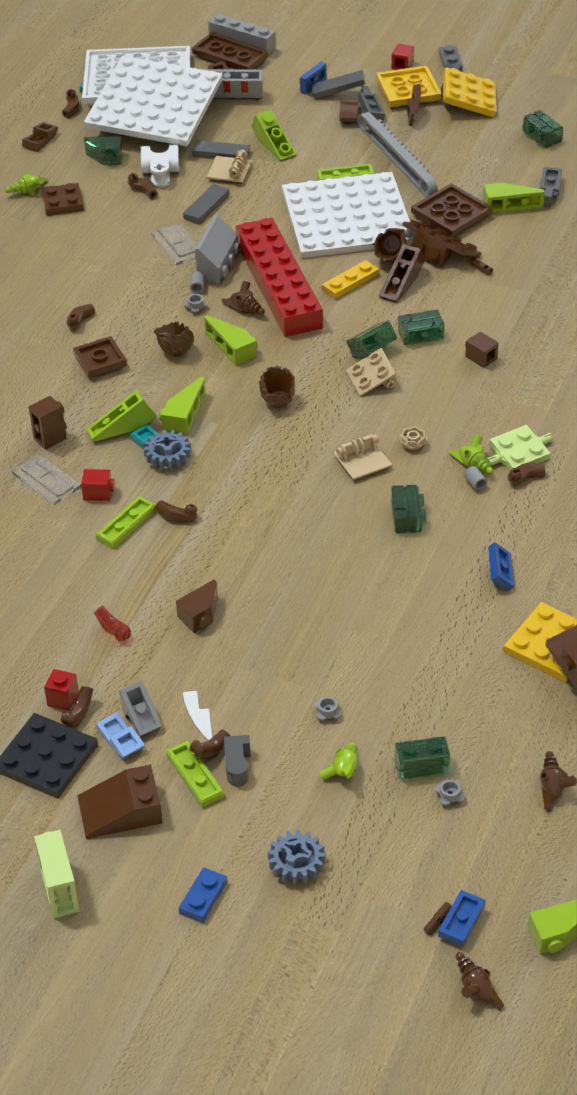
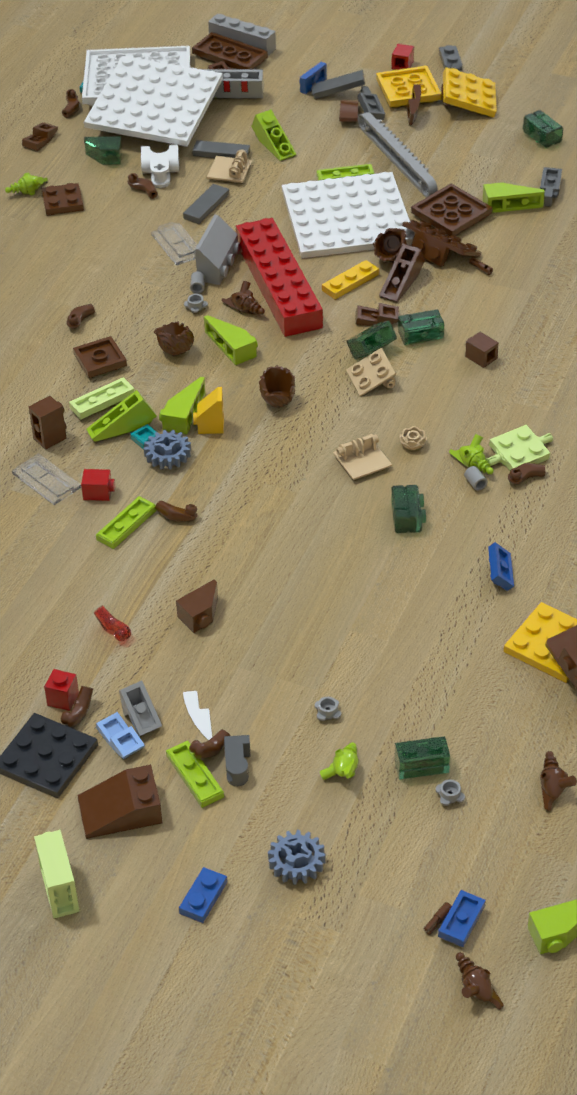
none -> yellowish green plate [69,377,135,420]
none -> yellow slope [193,387,224,434]
none -> reddish brown slope [356,303,399,326]

